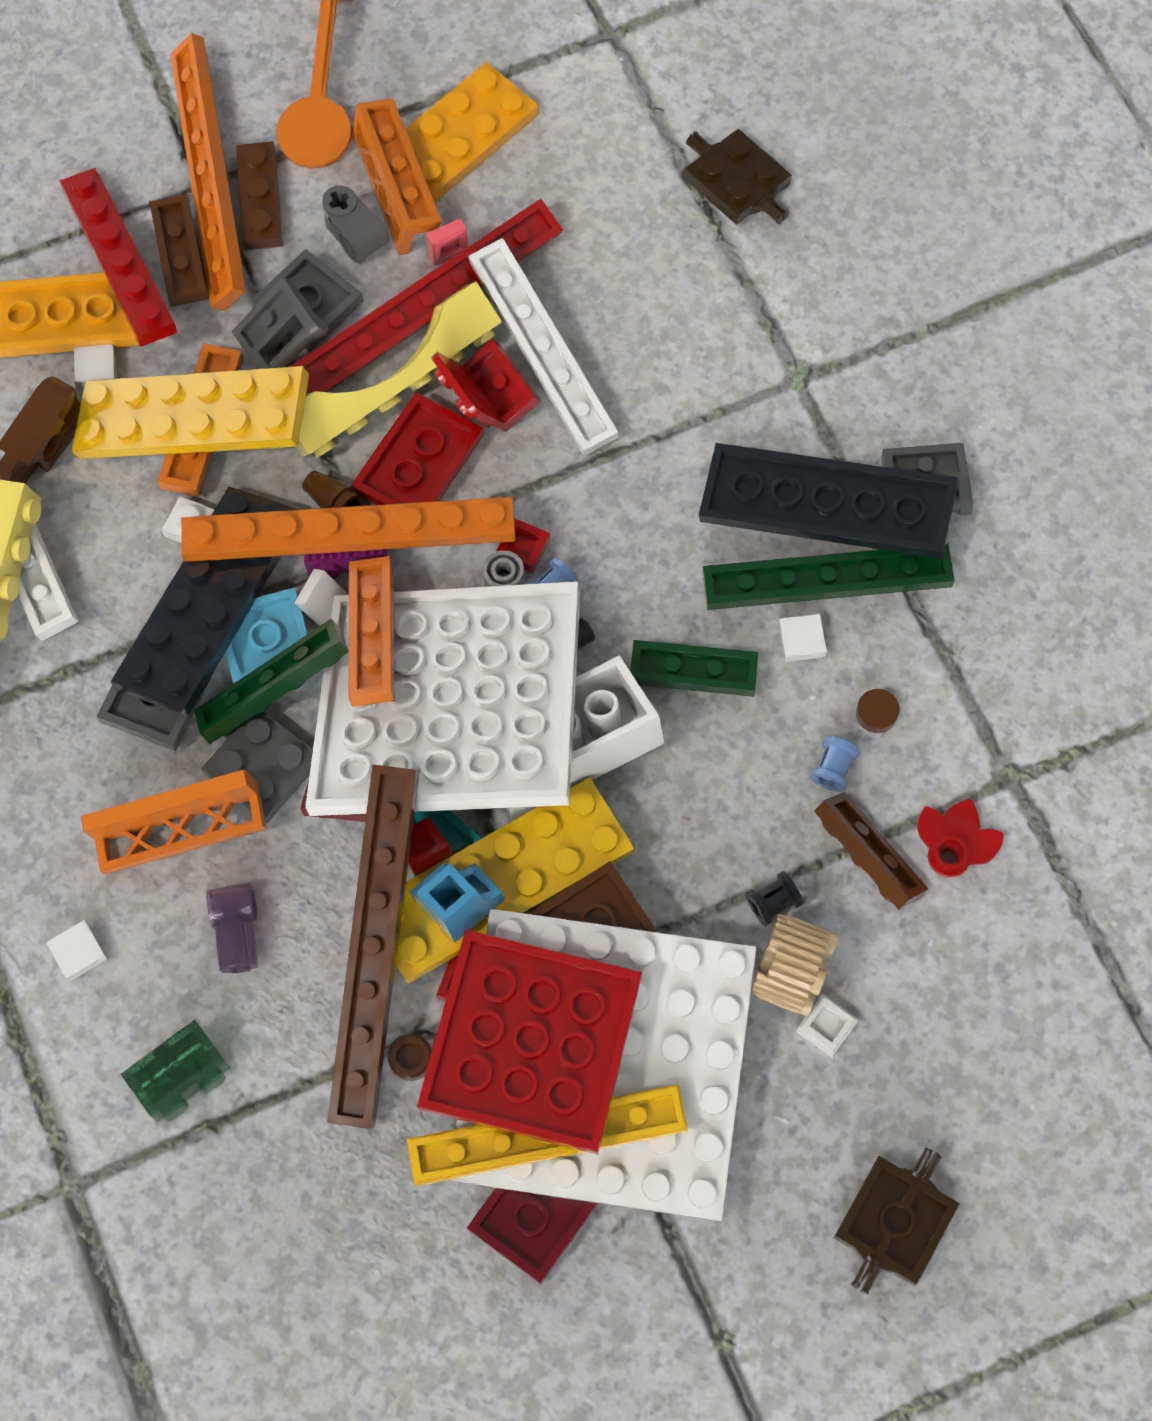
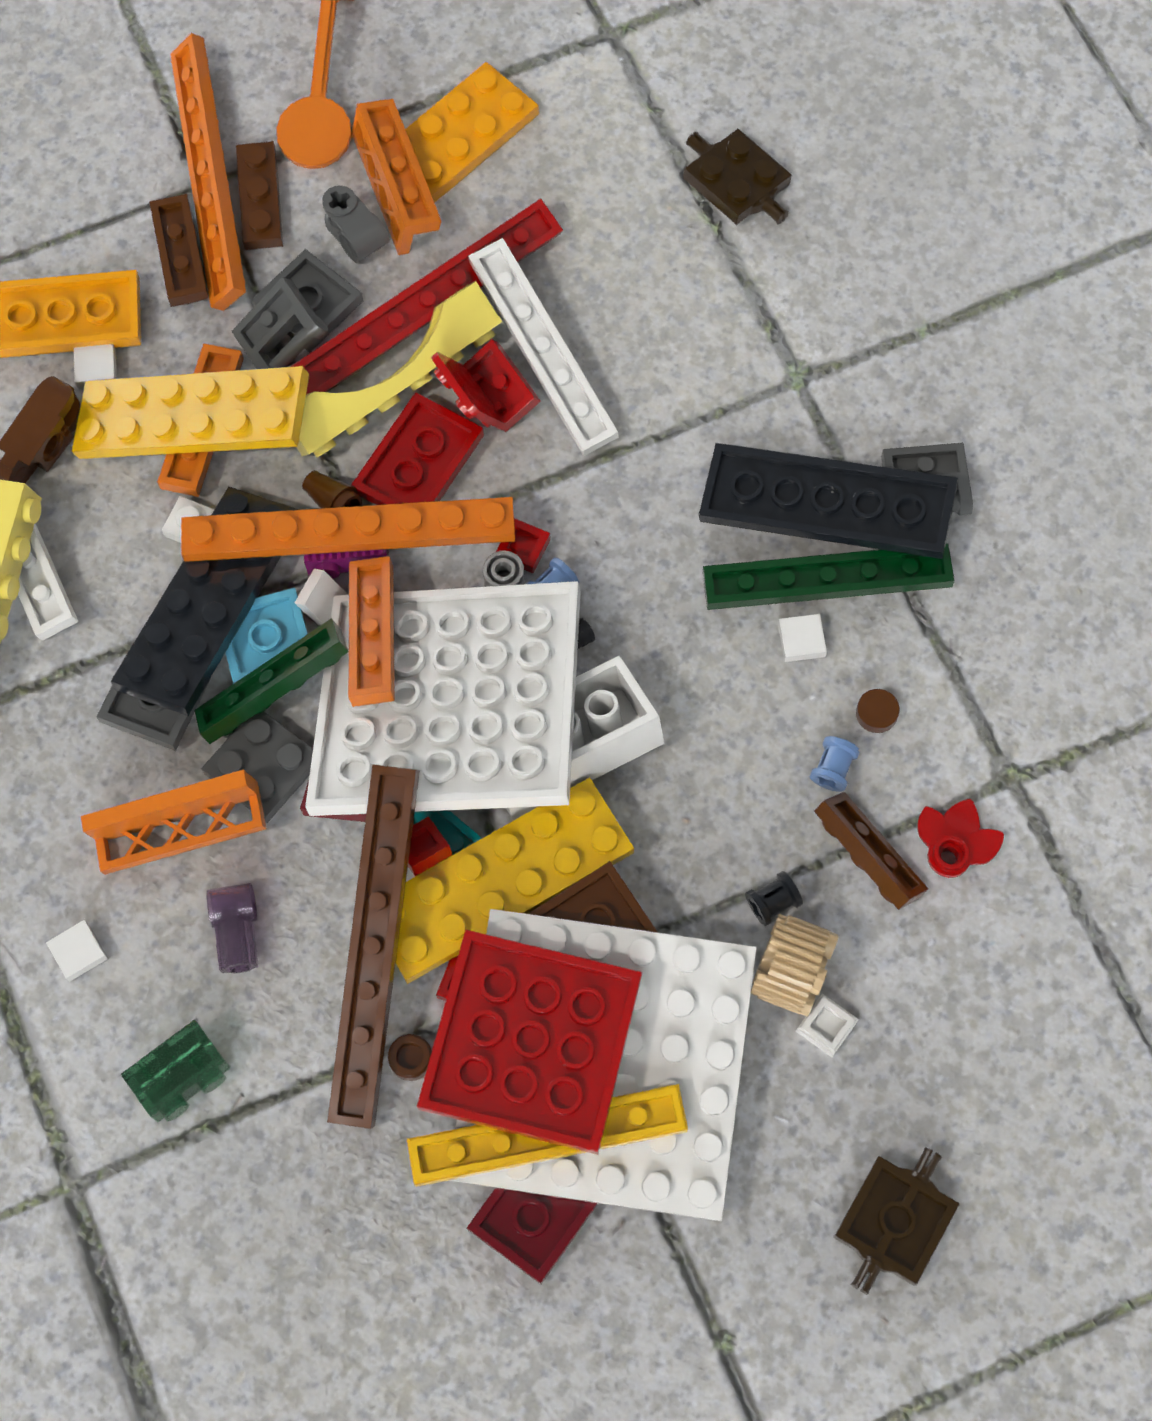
red plate [59,168,177,347] -> none
dark azure brick [410,863,505,942] -> none
coral tile [425,218,468,266] -> none
dark green plate [630,640,759,697] -> none

